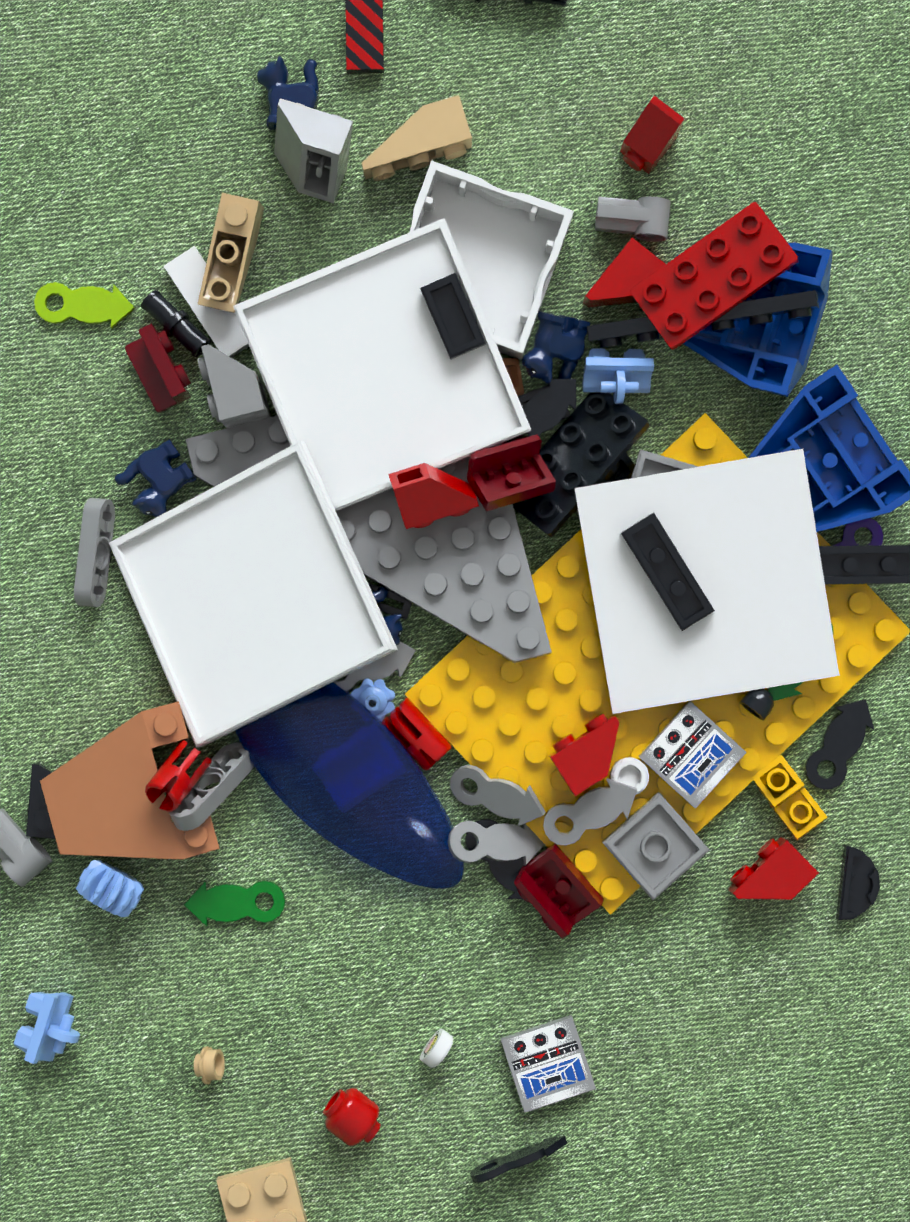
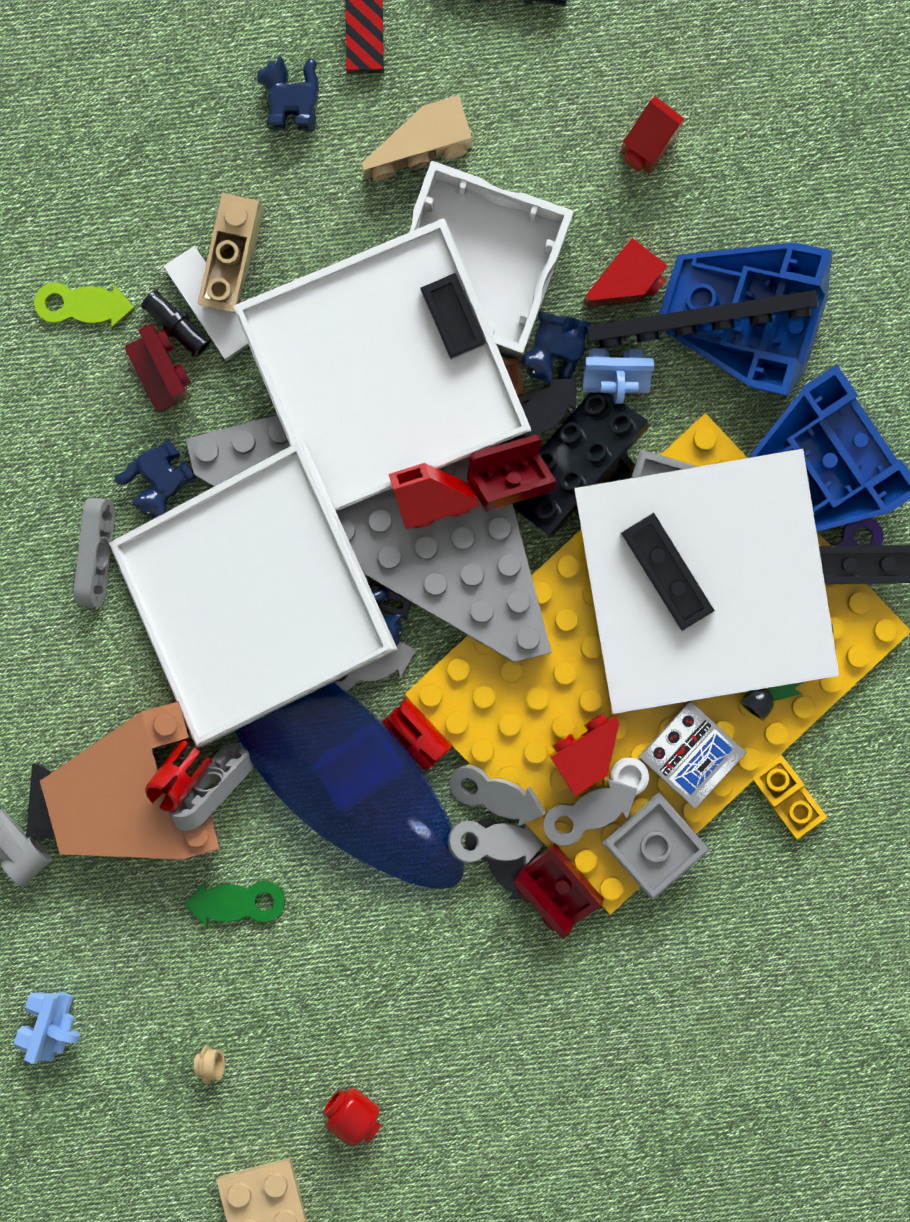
light blue gear [76,860,144,917] -> none
light grey slope [198,344,271,428] -> none
light grey slope [274,98,353,203] -> none
light blue plant [351,678,395,723] -> none
white tile [420,1028,453,1068] -> none
black brick [470,1136,567,1183] -> none
tile [500,1015,596,1113] -> none
light grey piece [595,196,671,242] -> none
red bracket [630,202,798,350] -> none
red slope [728,837,819,900] -> none
black brick [805,699,874,790] -> none
black tile [836,844,880,921] -> none

